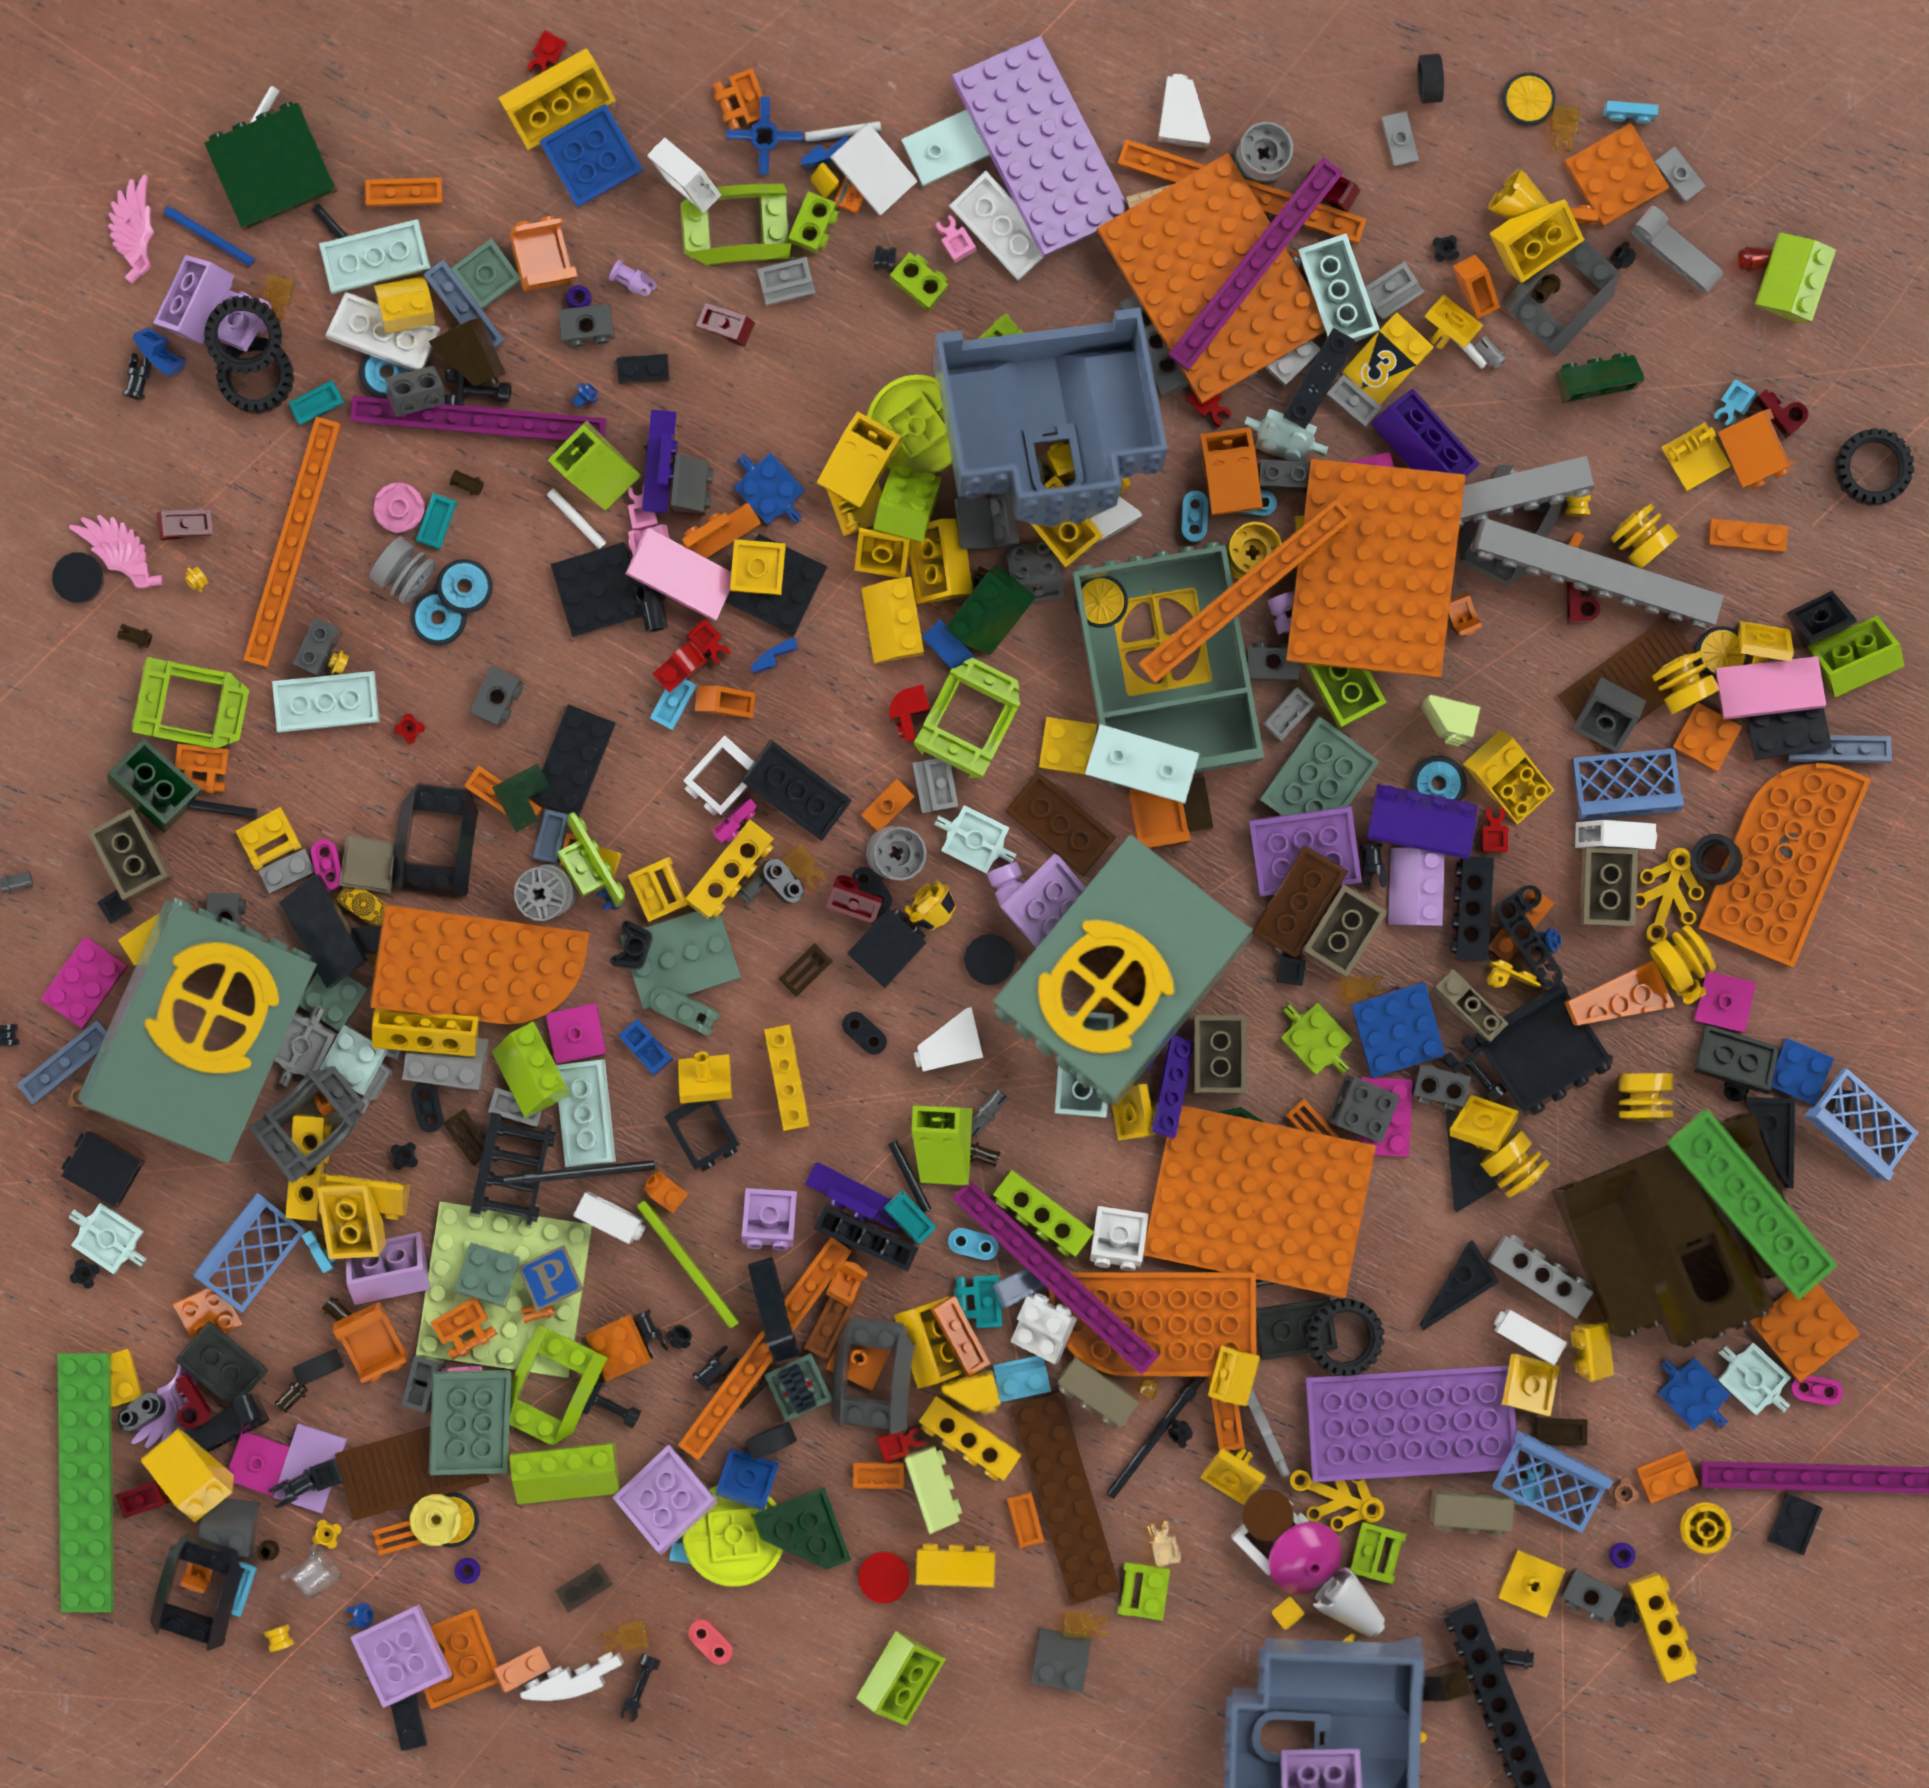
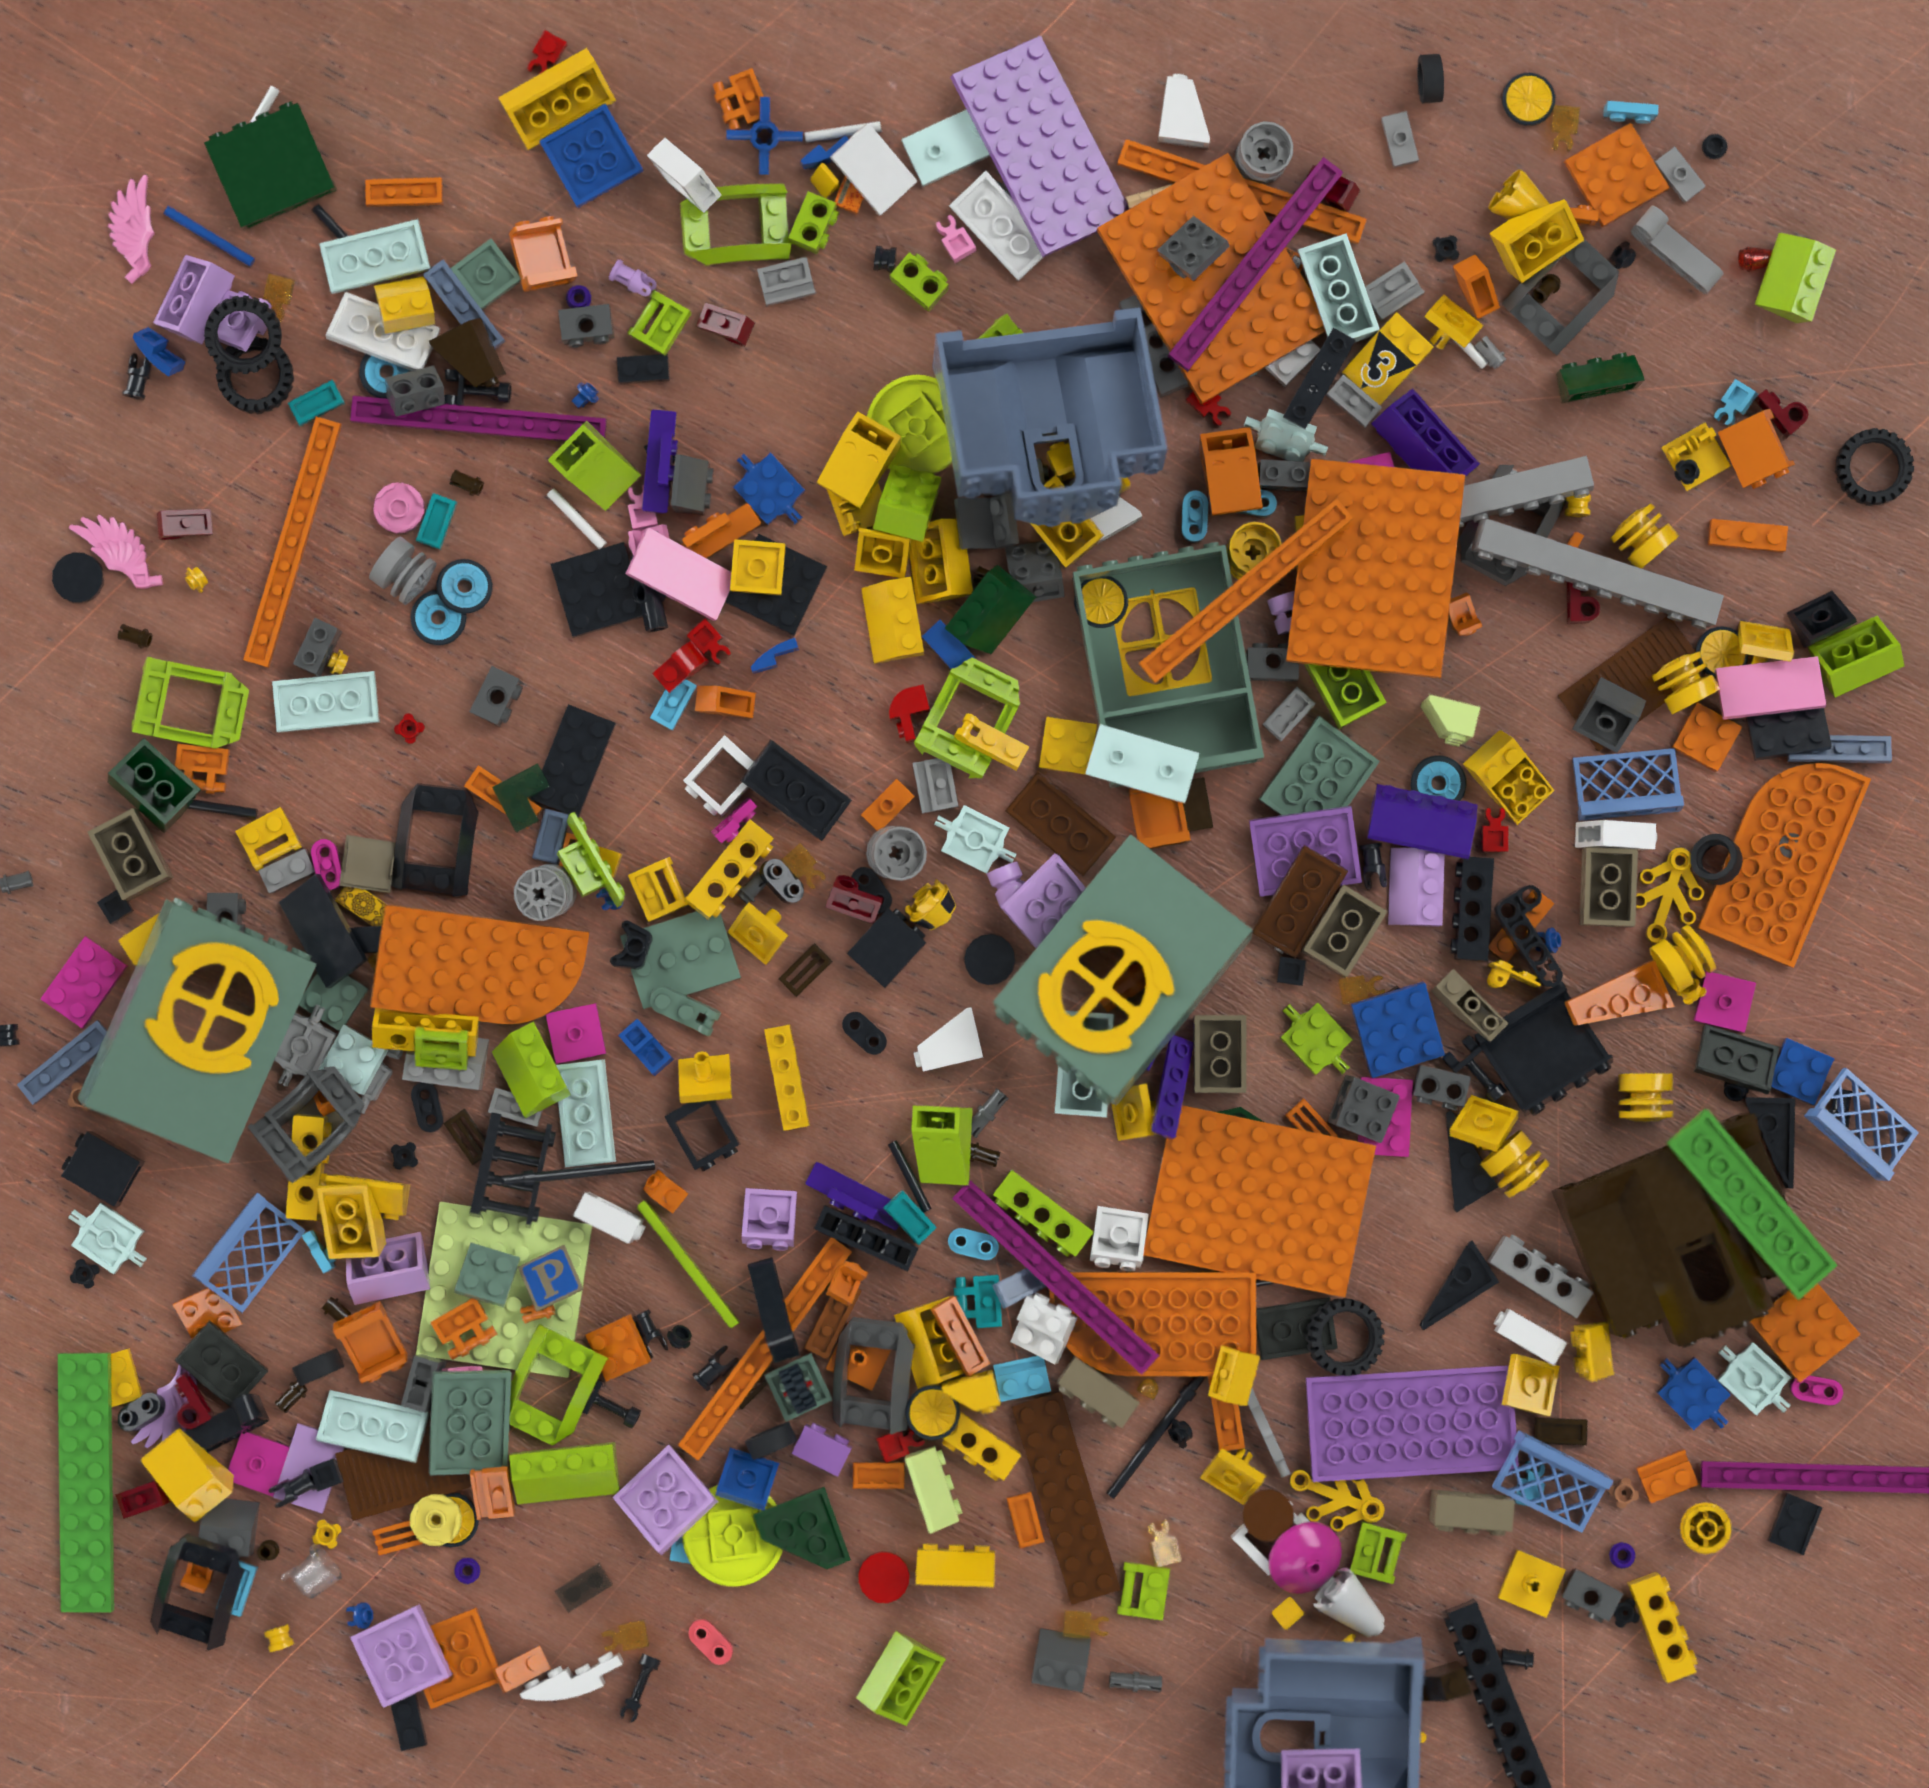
none -> light aqua plate [316,1390,430,1463]
none -> lime plate [415,1027,468,1070]
none -> orange plate [470,1466,515,1520]
none -> lime plate [627,290,692,356]
none -> yellow tile [727,902,788,965]
none -> medium lavender brick [791,1422,852,1477]
none -> yellow wheel [906,1385,960,1440]
none -> yellow plate [954,713,1029,771]
none -> dark grey pin [1109,1671,1162,1692]
none -> dark grey plate [1157,216,1230,281]
none -> black plate [1674,459,1700,484]
none -> black plate [1702,134,1728,160]

